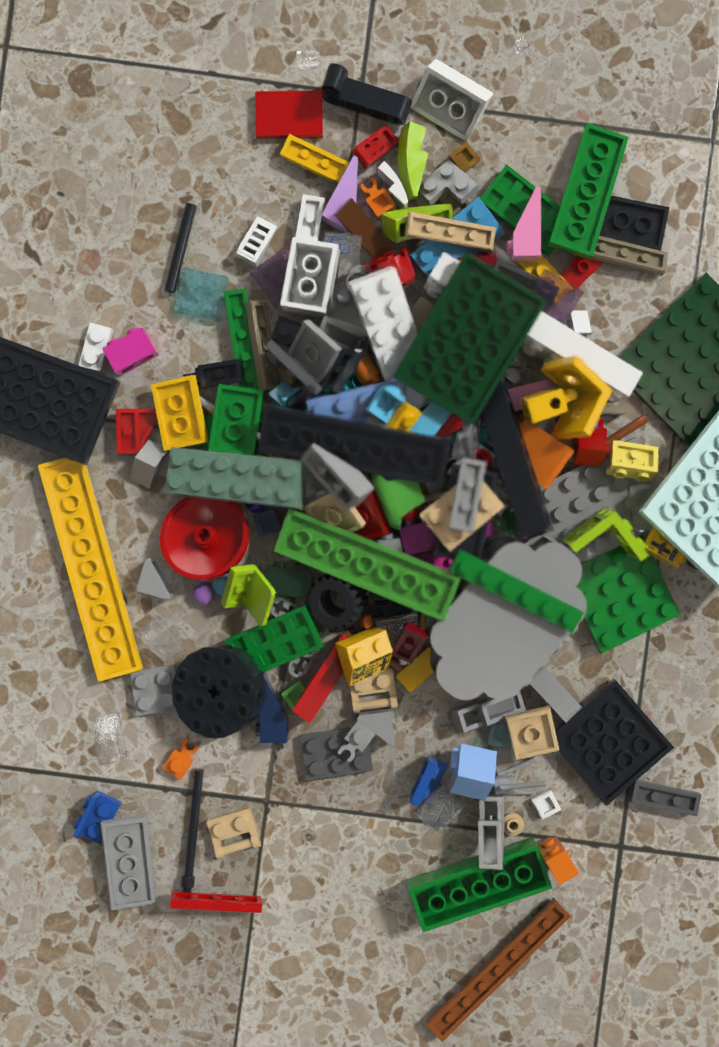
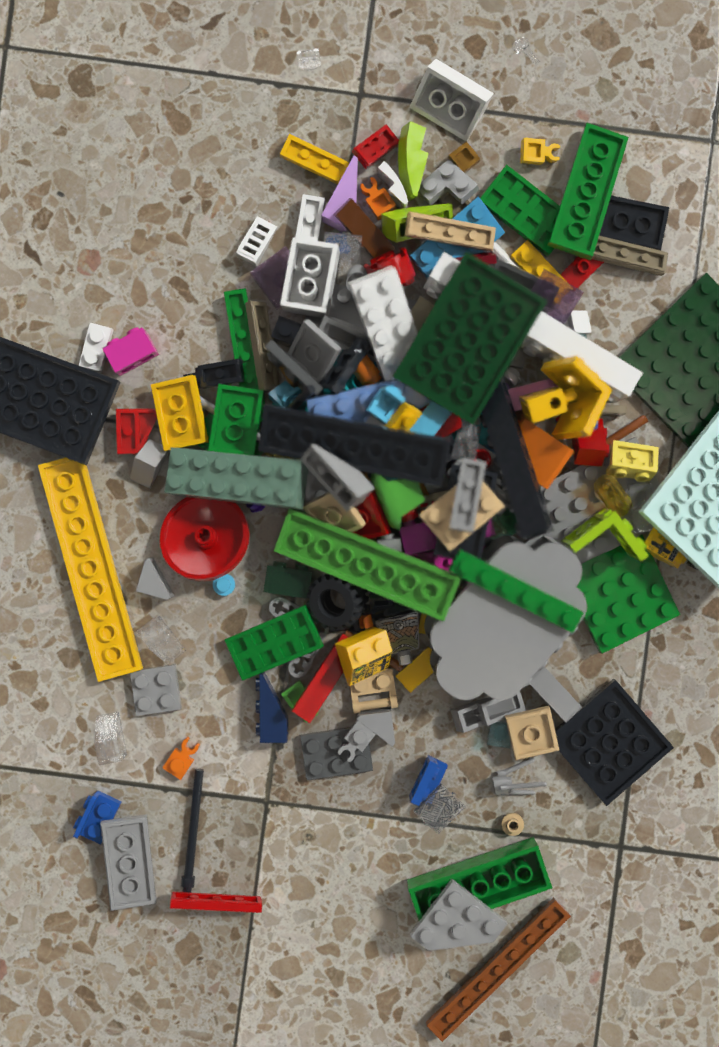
black piece [164,203,197,293] -> none
black brick [172,644,266,738] -> none
clear light blue plate [175,267,229,322] -> none
medium lavender tile [193,583,215,605] -> none
tan plate [206,806,261,860] -> none
lime bracket [221,564,276,626] -> none
dark blue plate [253,508,282,537] -> none
red tile [255,90,323,139] -> none
black beam [322,63,412,126] -> none
dark red slope [392,622,429,663] -> none
light blue plate [449,743,497,801] -> none
light grey slope [478,795,504,870] -> none
bright pink slope [506,187,541,262] -> none
white tile [530,788,561,820] -> none
orange brick [539,836,579,885] -> none
dark grey plate [629,780,702,816] -> none
none -> light grey plate [410,879,507,951]
none -> yellow plate [520,138,560,165]
none -> clear yellow plate [594,474,632,517]

